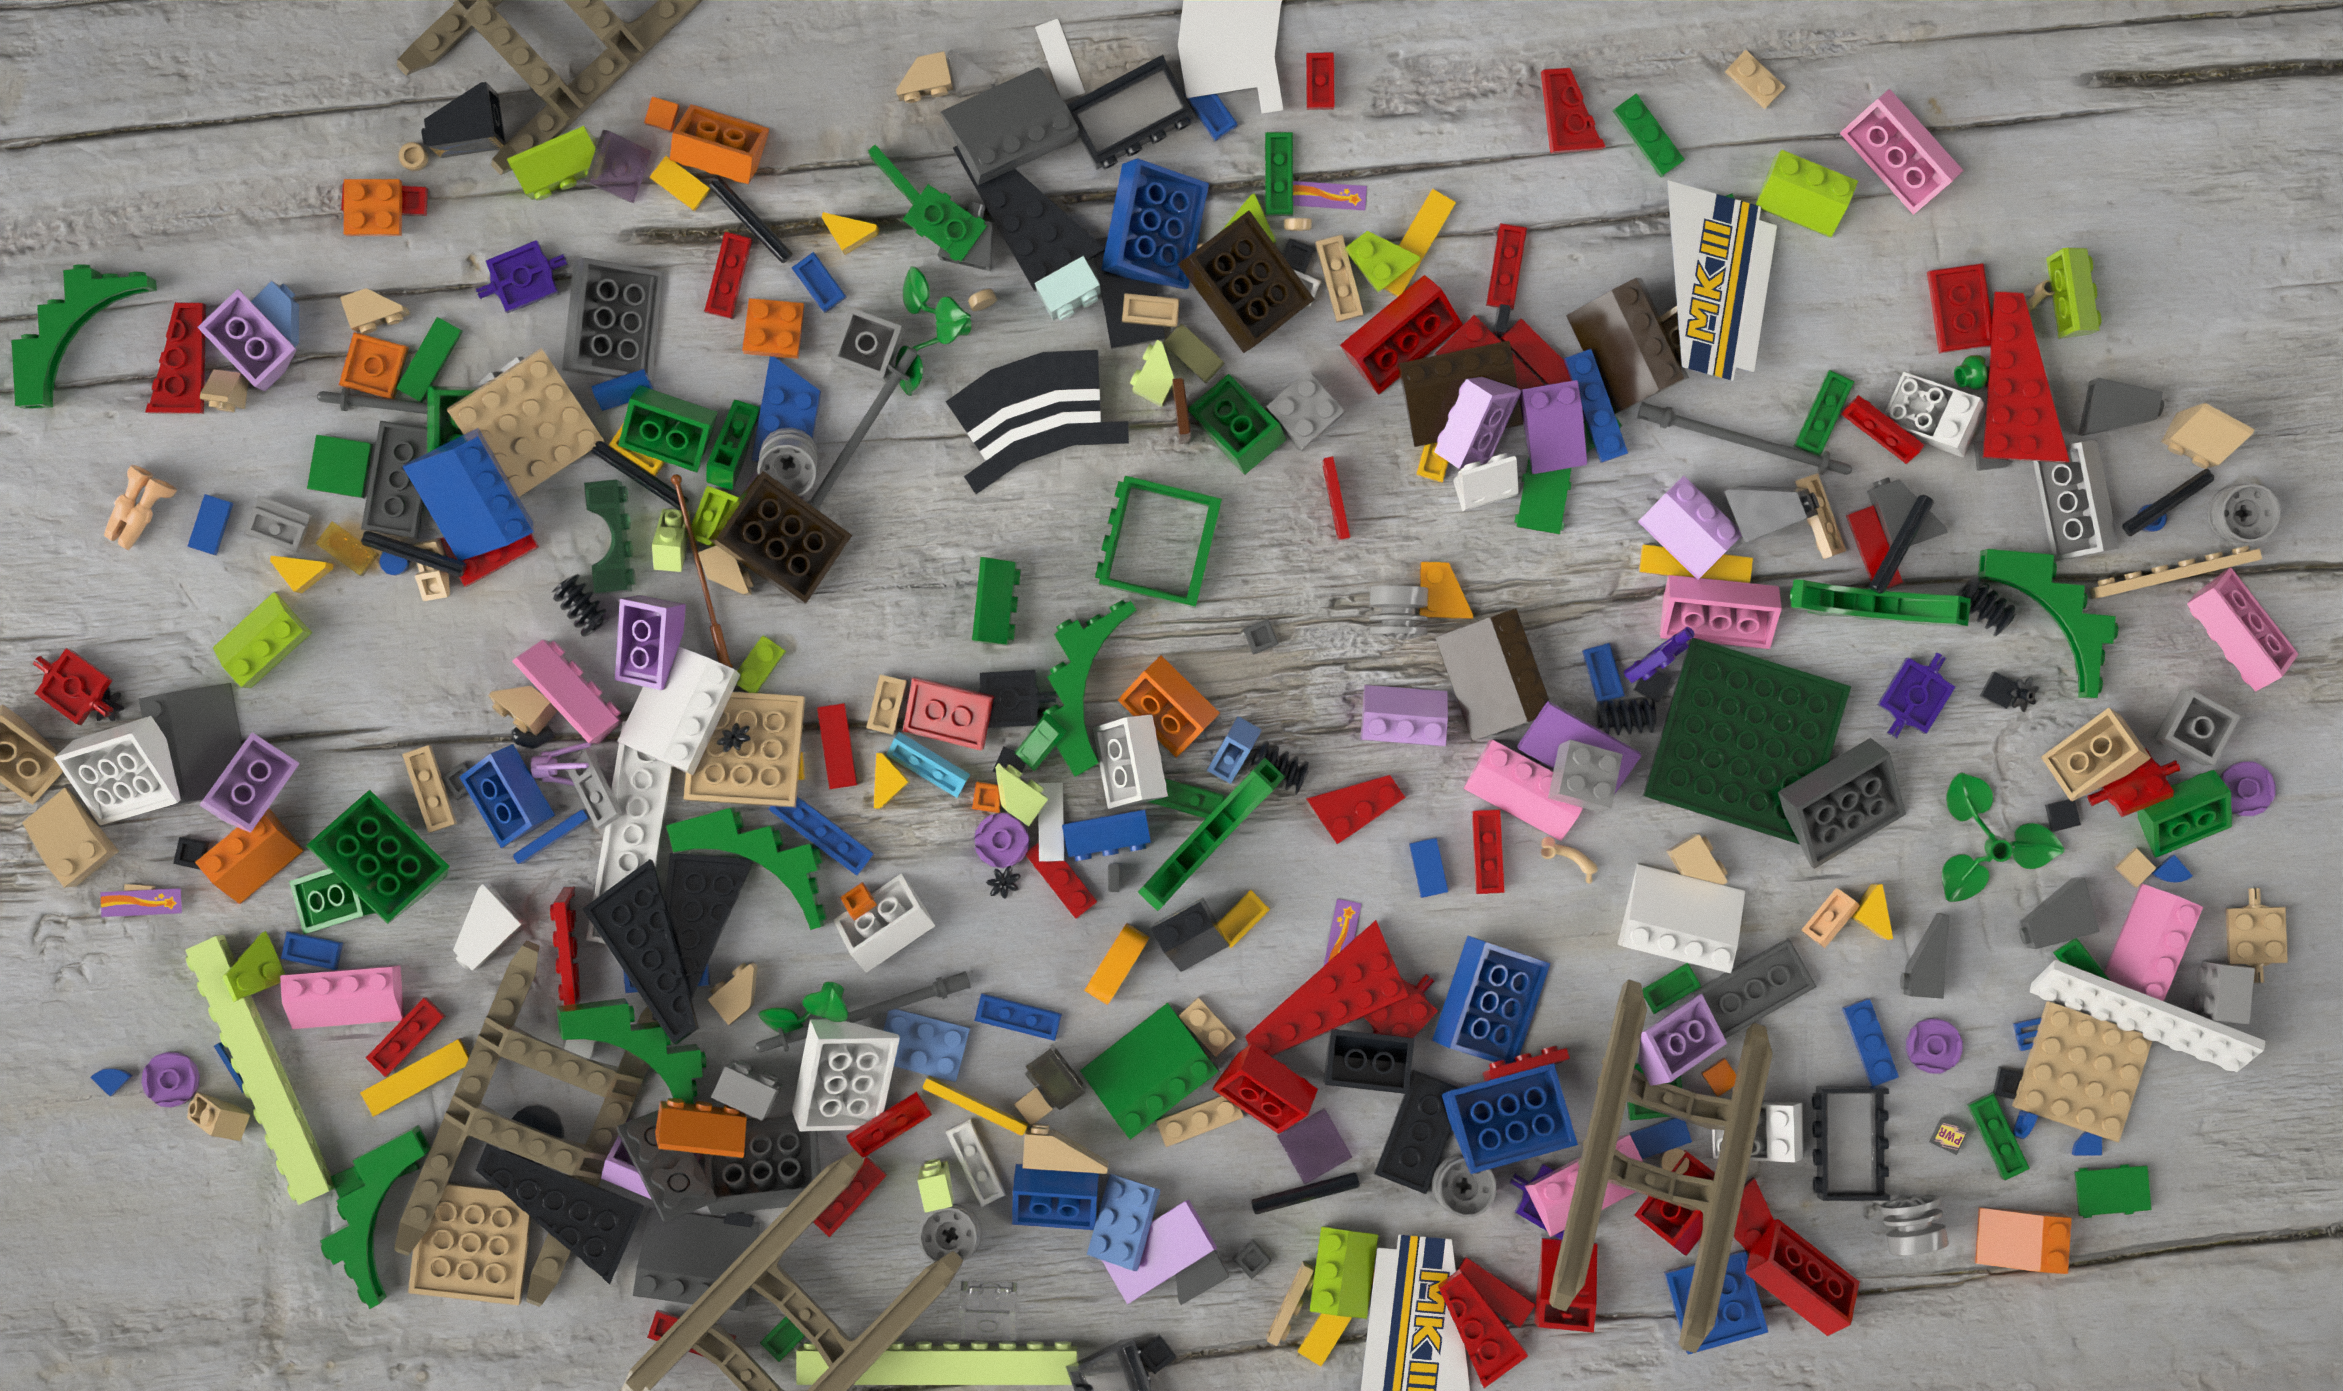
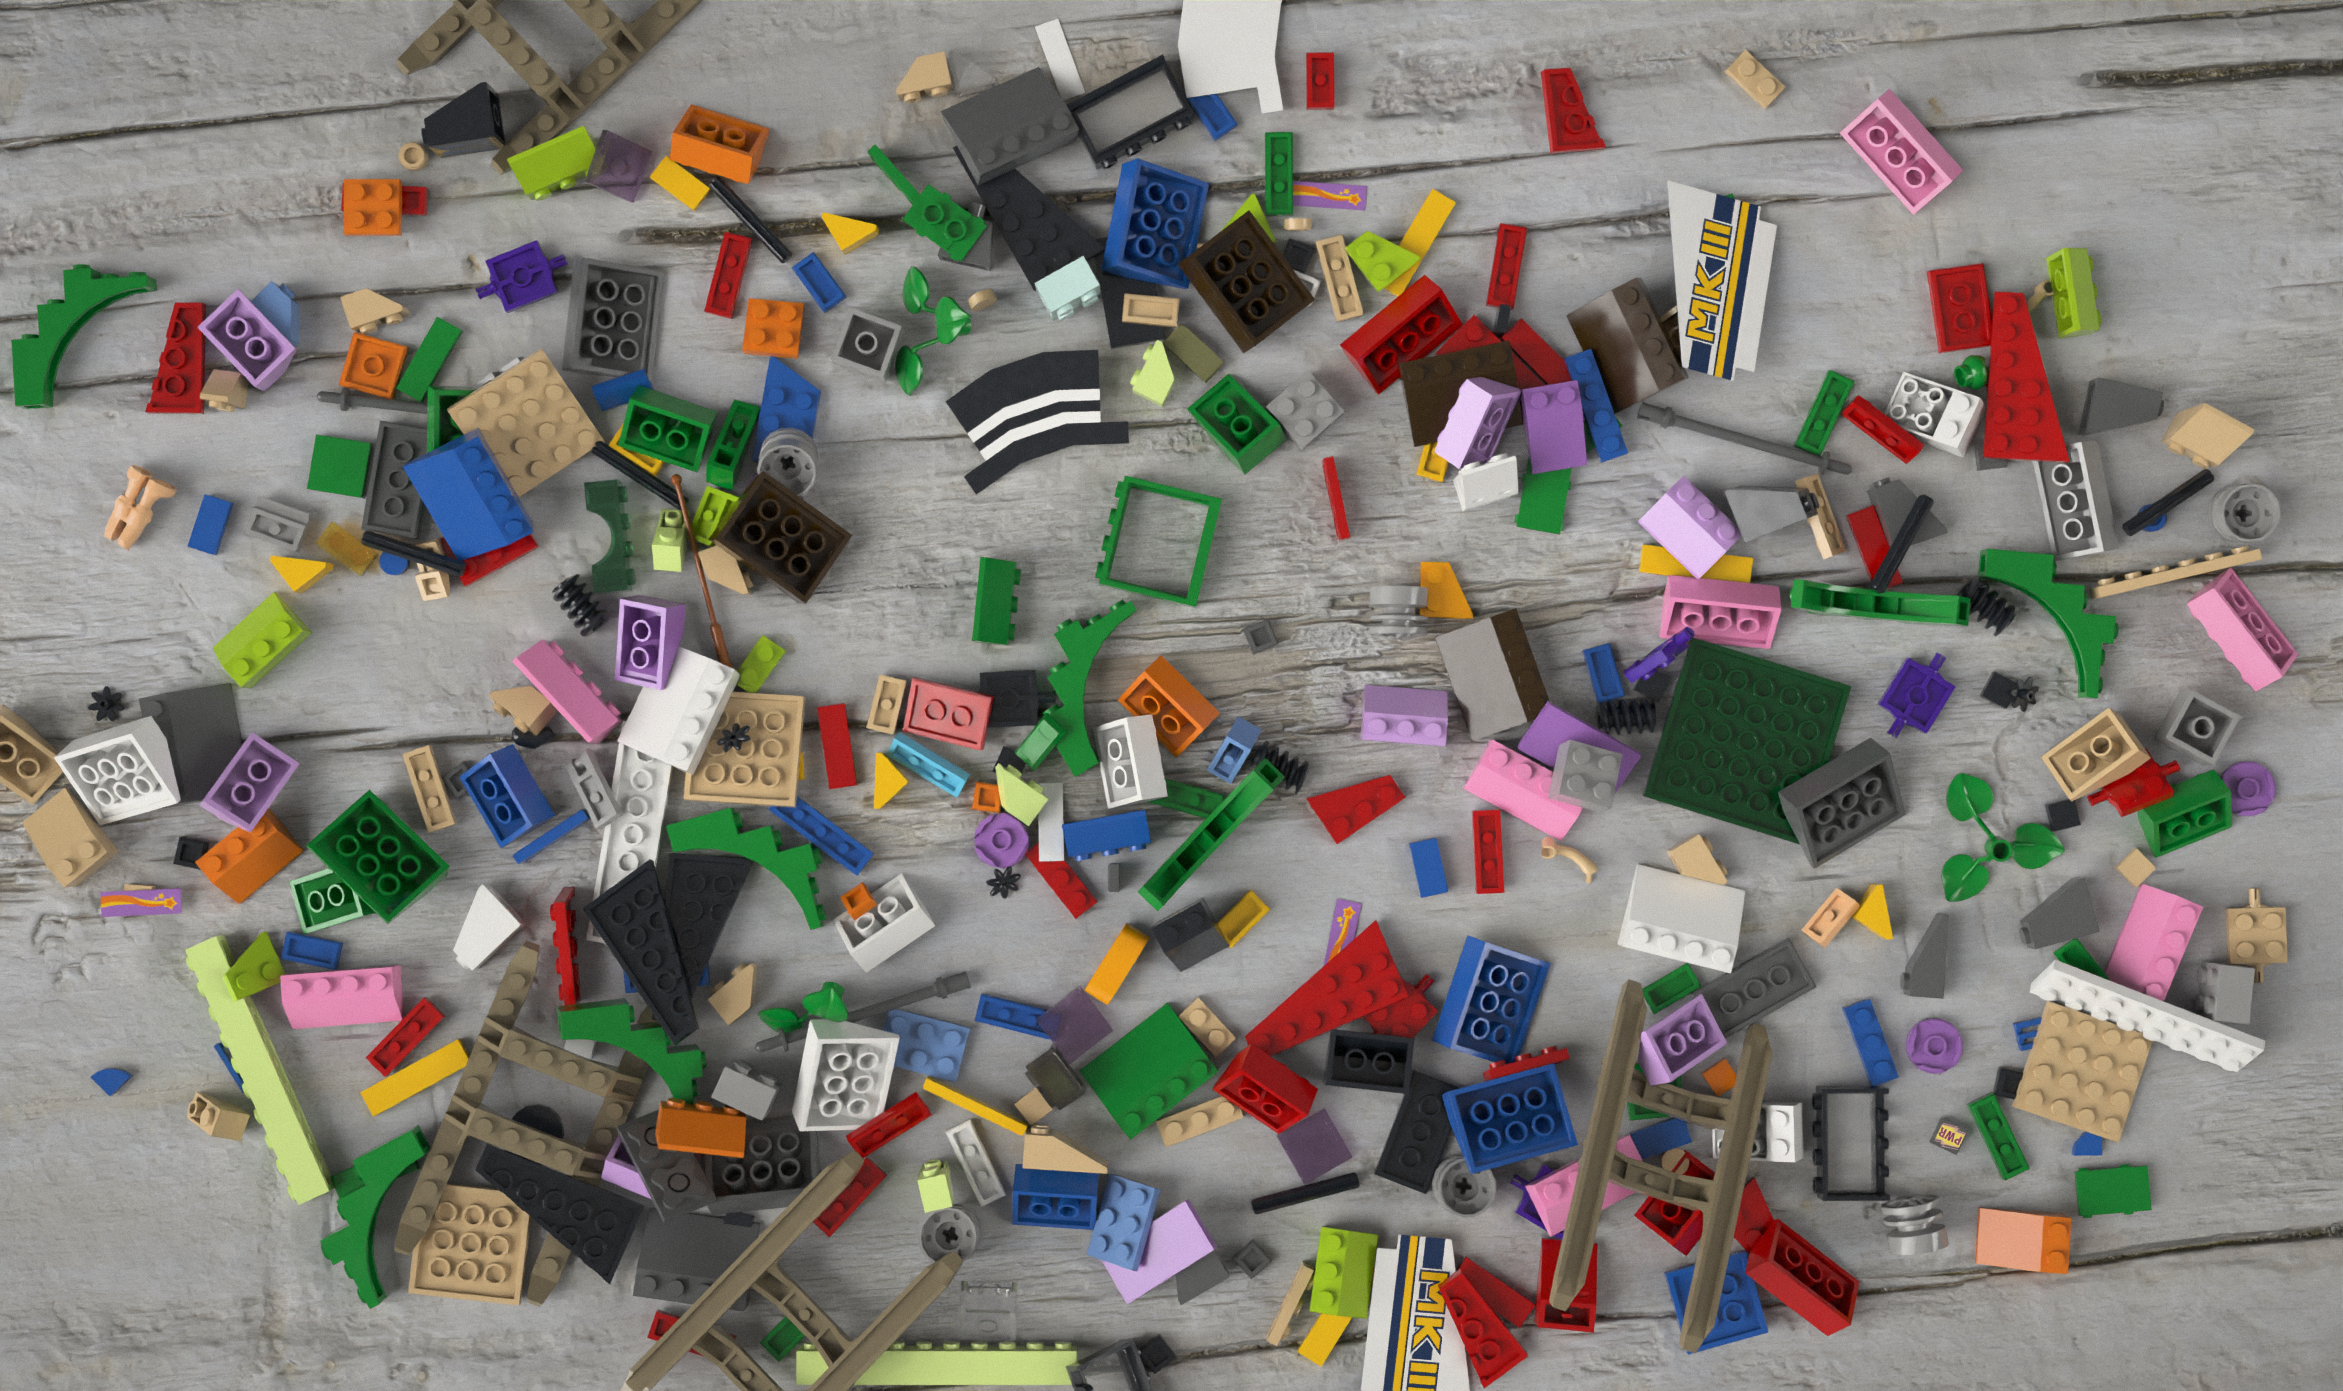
red plate [33,648,113,726] -> none
medium lavender tile [141,1051,200,1108] -> none
lavender plant [531,742,591,786] -> none
orange tile [644,96,680,132] -> none
dark grey bar [806,348,917,511] -> none
reddish brown tile [1172,378,1191,444] -> none
green plate [1613,93,1685,178] -> none
lime slope [1755,149,1858,238] -> none
blue tile [2013,1110,2038,1139] -> none
blue tile [2152,855,2193,883] -> none
none -> clear purple tile [1035,986,1113,1065]

